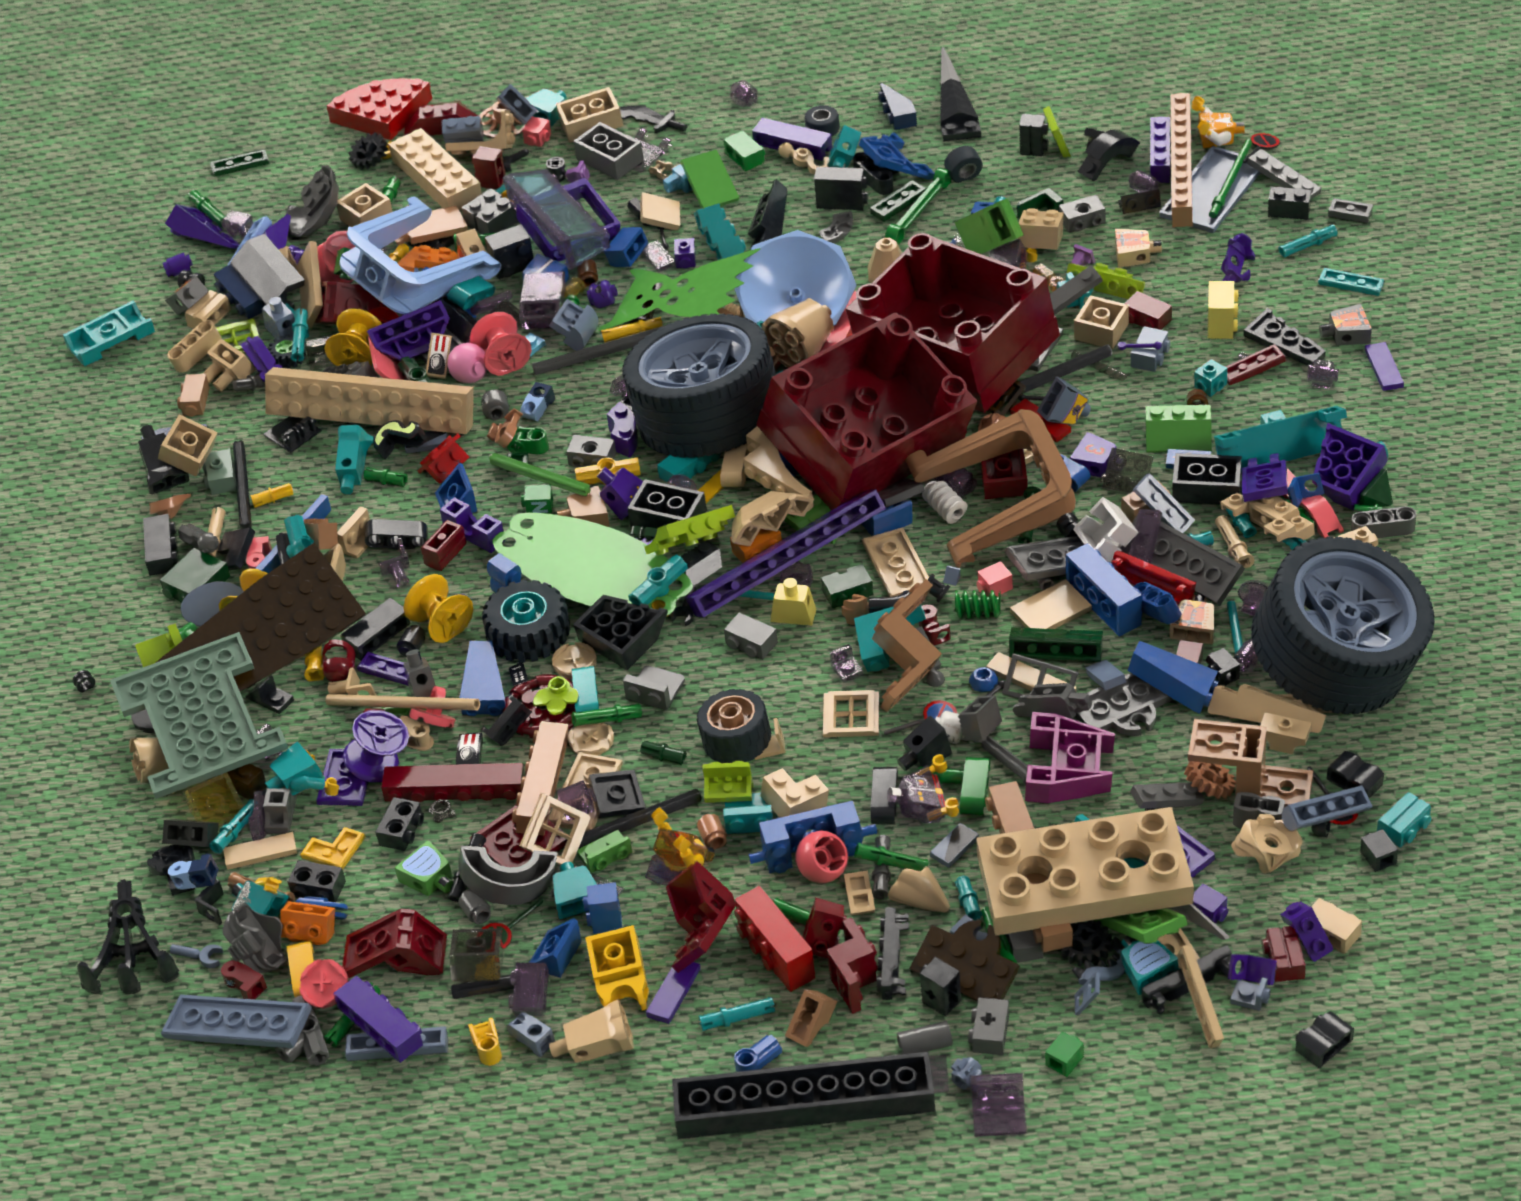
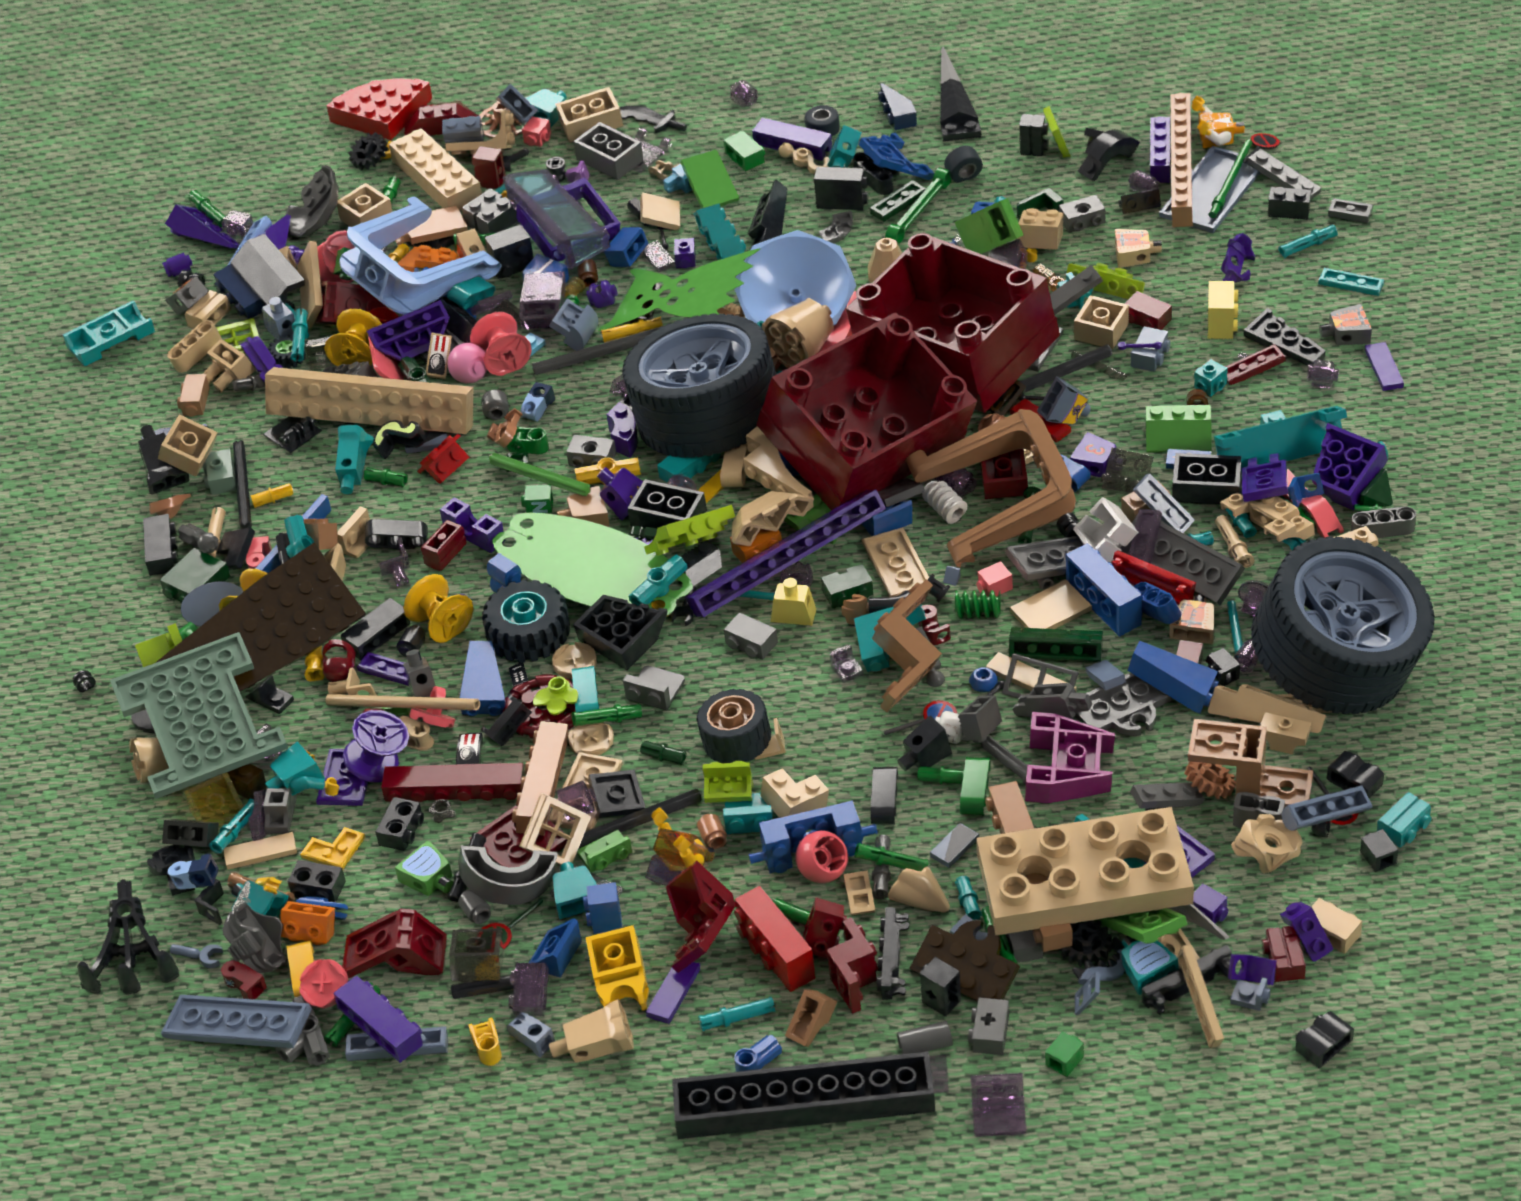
dark green tile [210,149,269,177] -> none
blue slope [435,463,477,513] -> none
tan piece [823,690,879,737] -> none
torso [887,754,959,824] -> none
sand blue gear [950,1057,982,1089] -> none
medium lavender brick [1071,244,1095,266] -> none

